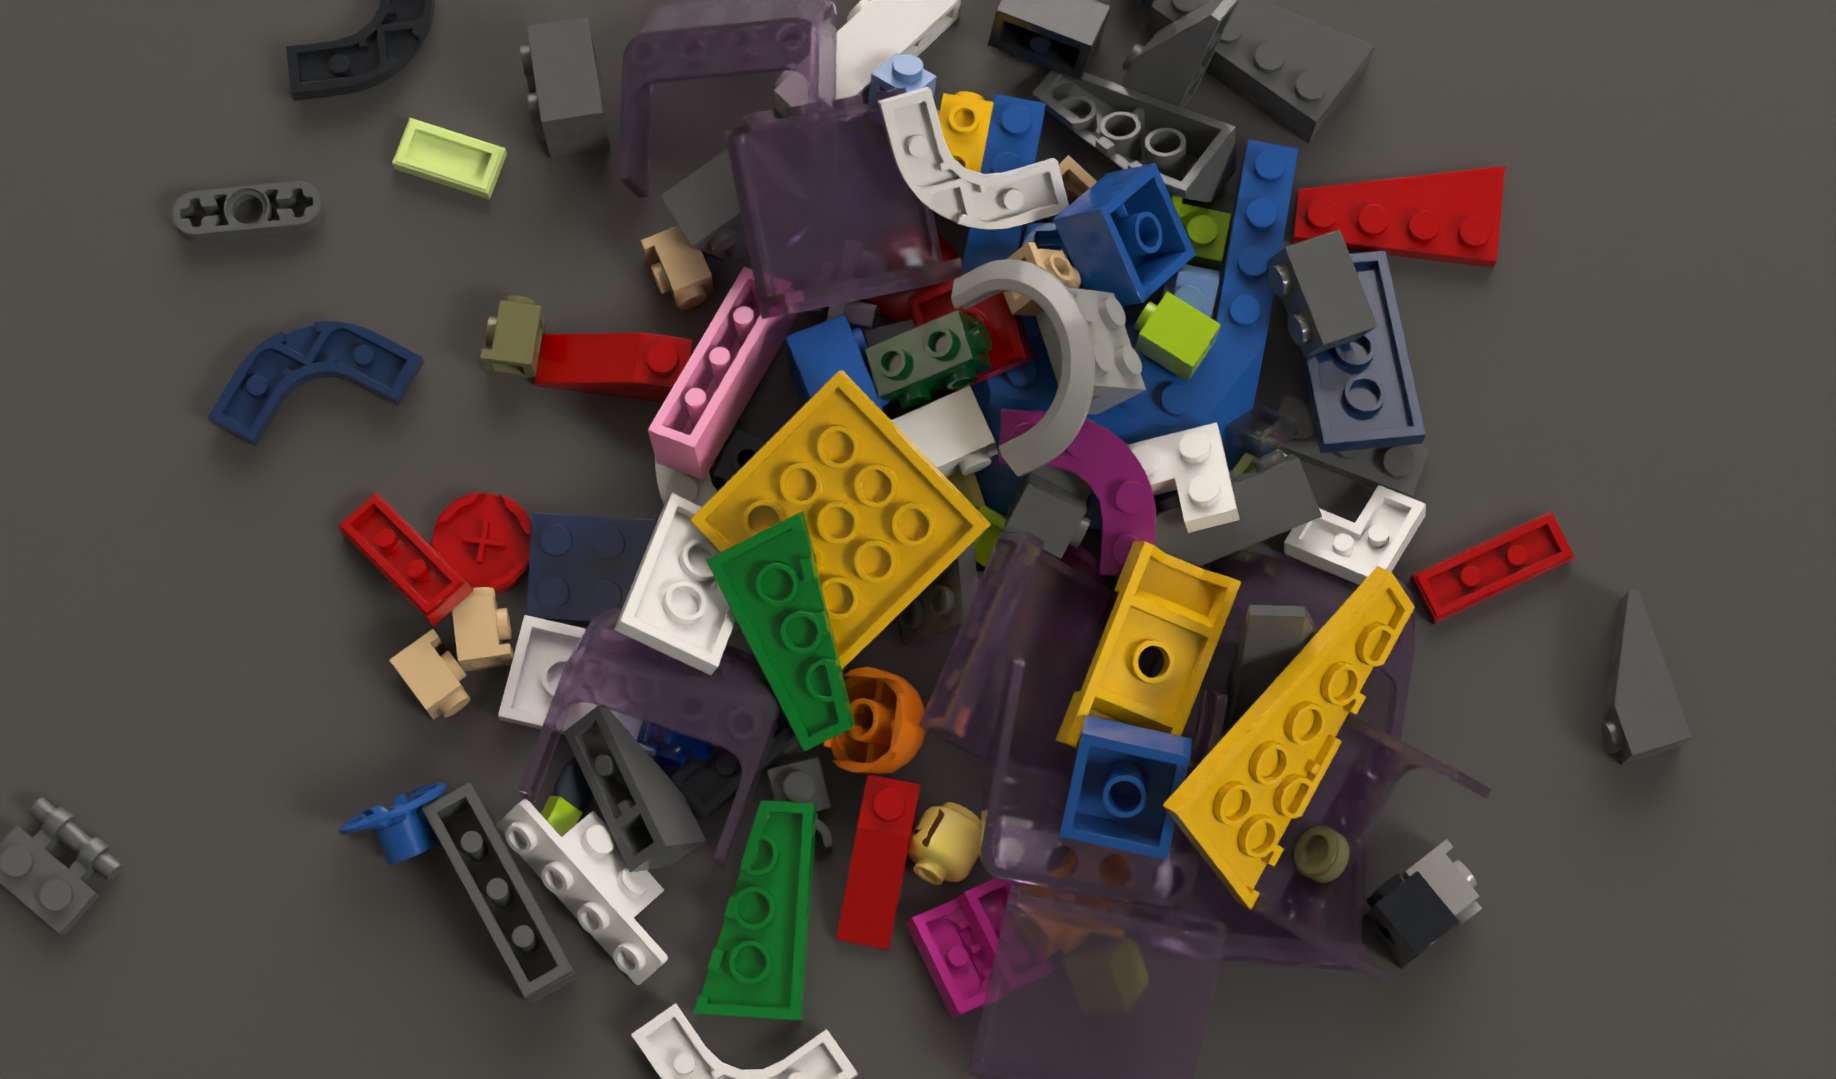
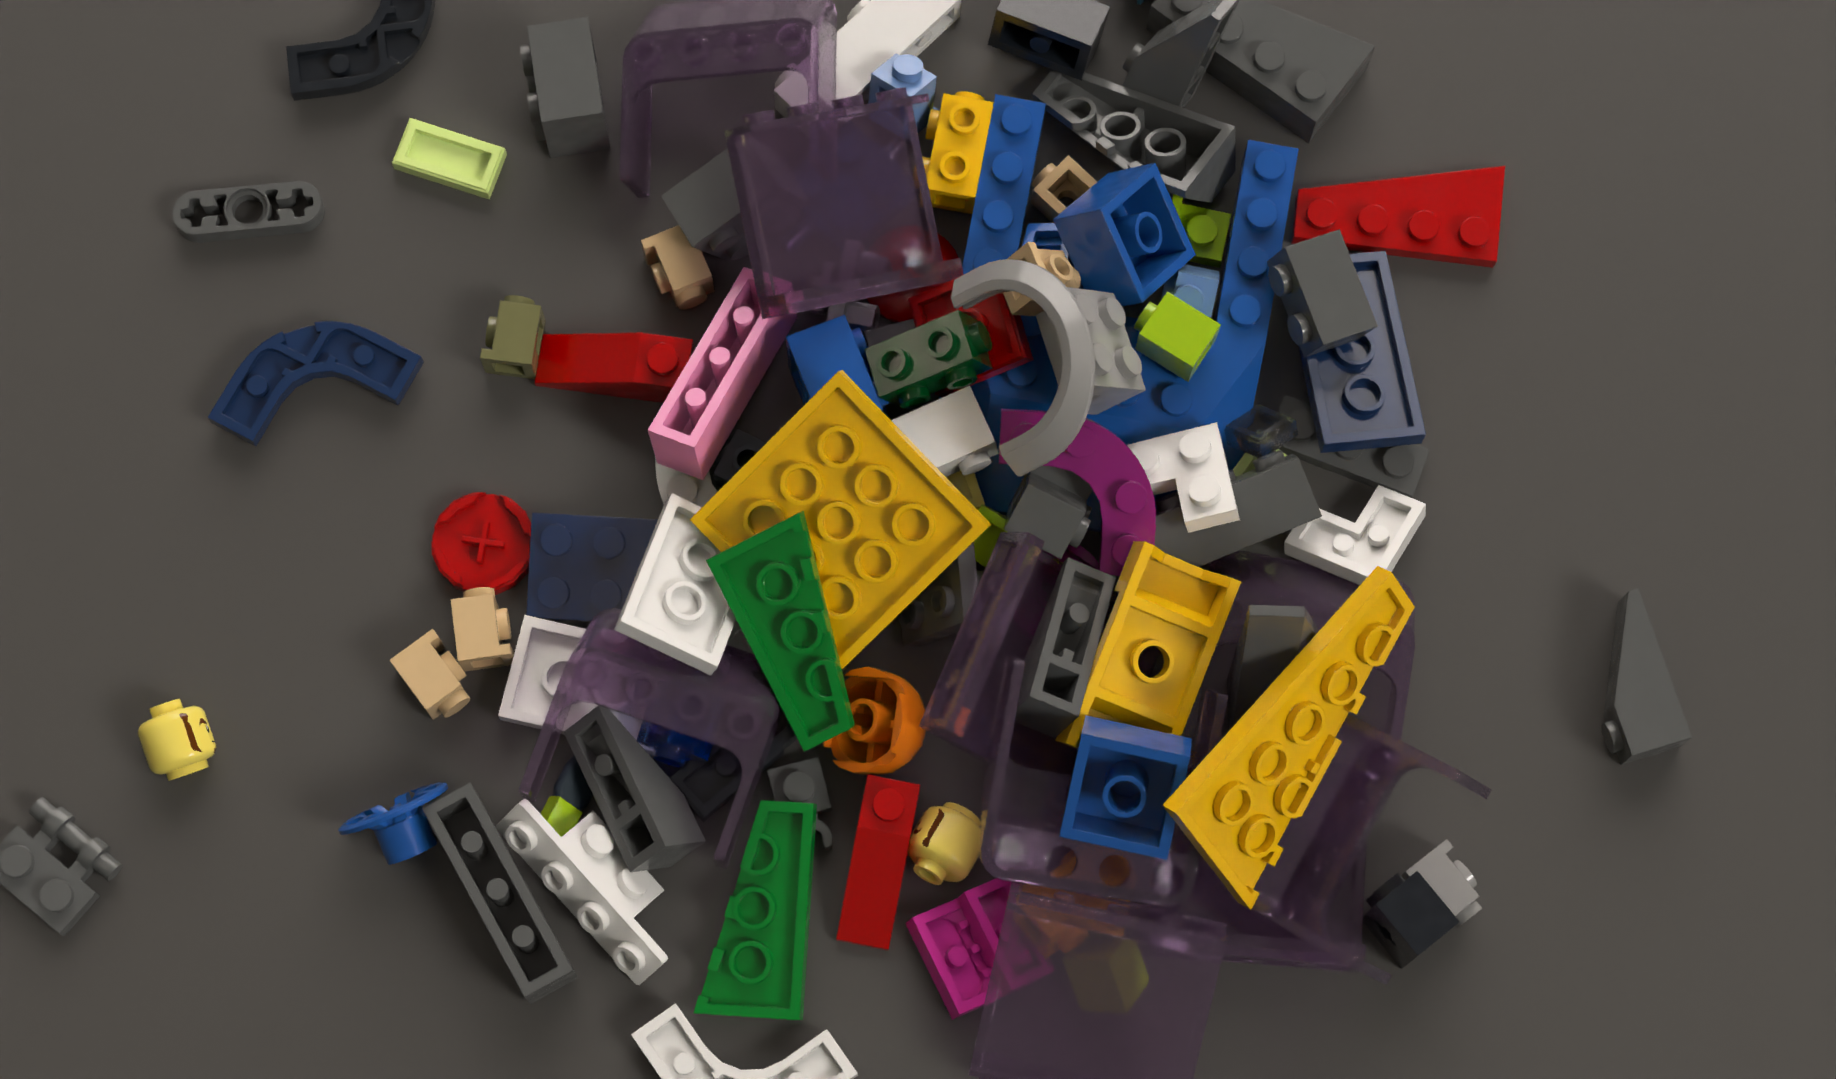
red tile [337,492,473,626] -> none
white plate [877,87,1069,229] -> none
olive tile [1293,825,1349,883] -> none
red tile [1410,512,1575,625] -> none
none -> light yellow head [138,698,216,781]
none -> dark grey slope [1006,558,1116,738]

